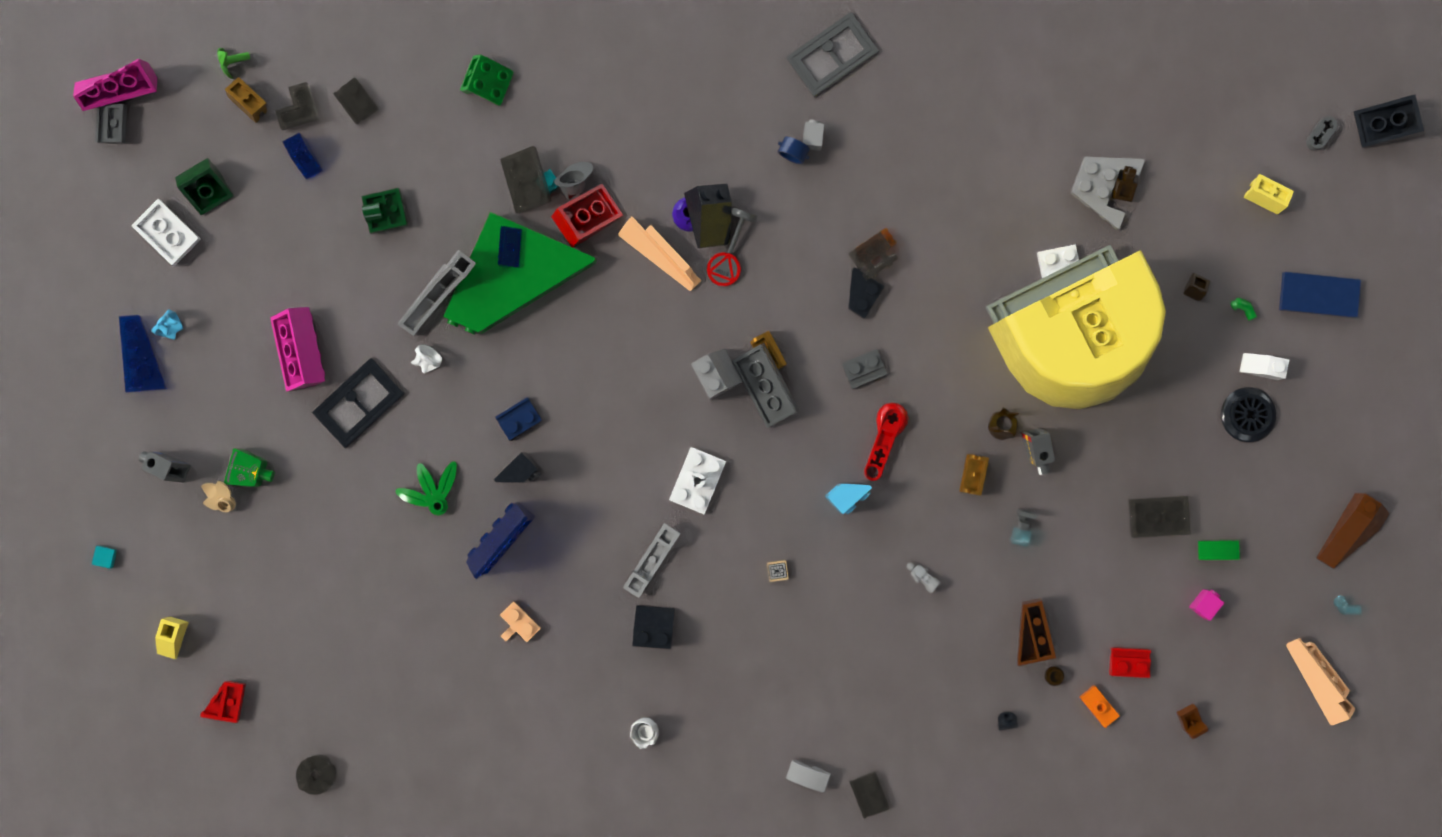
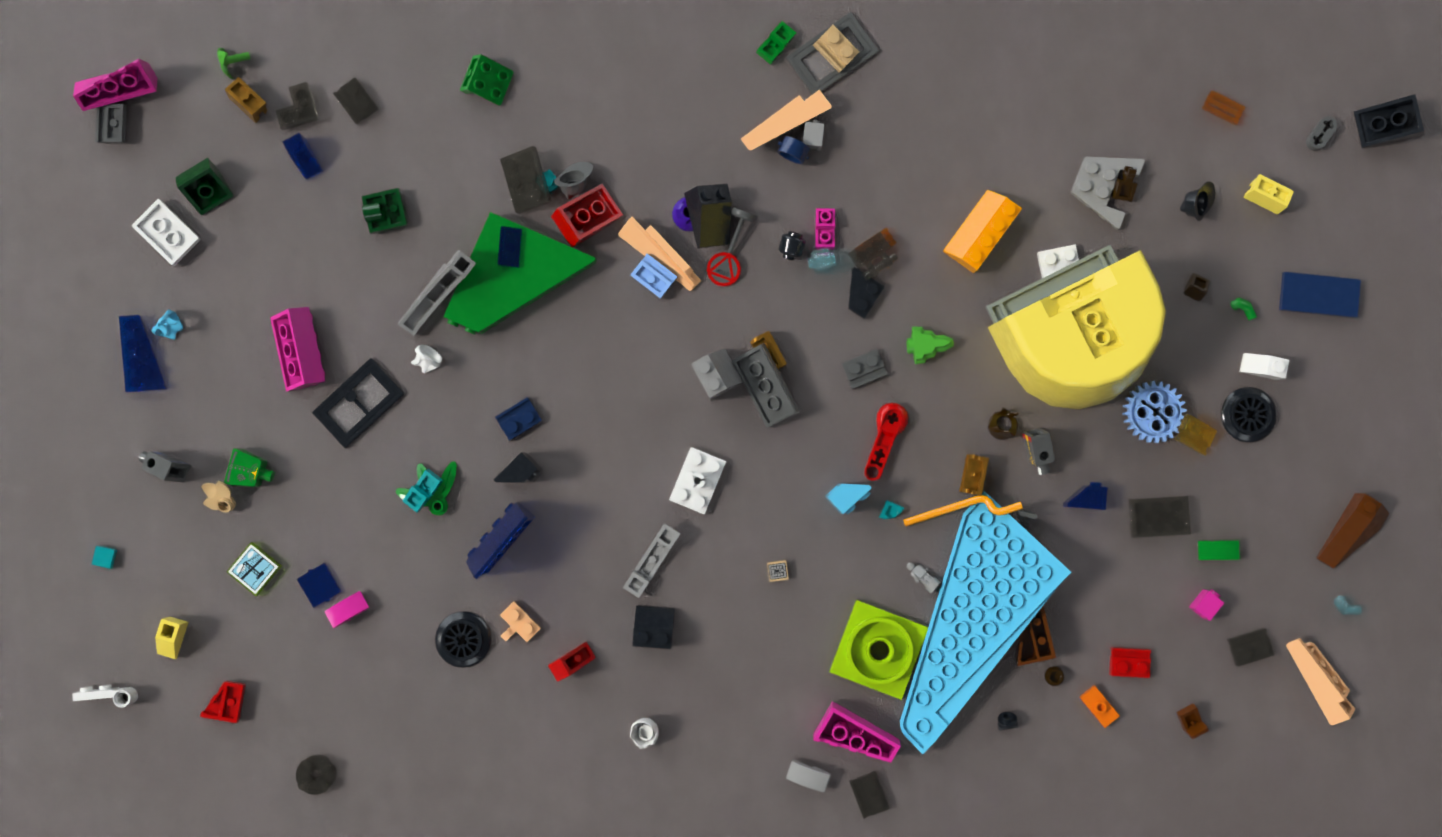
none -> white plate [72,684,138,708]
none -> tile [226,542,282,596]
none -> clear blue piece [297,563,342,608]
none -> dark pink slope [325,591,369,629]
none -> teal slope [403,469,443,513]
none -> black piece [435,612,491,668]
none -> red slope [548,642,596,682]
none -> light blue plate [630,254,678,299]
none -> light nougat wedge [741,90,832,150]
none -> green slope [756,21,796,65]
none -> black head [778,231,806,261]
none -> clear light blue head [808,248,836,274]
none -> tan plate [813,25,859,72]
none -> dark pink wedge [813,701,901,763]
none -> dark pink slope [815,208,835,250]
none -> lime piece [829,600,928,700]
none -> teal tile [879,500,904,519]
none -> medium azure wing [900,491,1072,754]
none -> light orange piece [903,495,1023,526]
none -> bright green rock [906,326,954,365]
none -> light orange slope [943,190,1022,273]
none -> clear blue slope [1063,482,1108,510]
none -> light blue gear [1122,381,1187,443]
none -> clear yellow plate [1174,414,1217,456]
none -> black piece [1180,181,1216,221]
none -> clear orange tile [1201,90,1246,125]
none -> clear smoke plate [1227,628,1274,667]

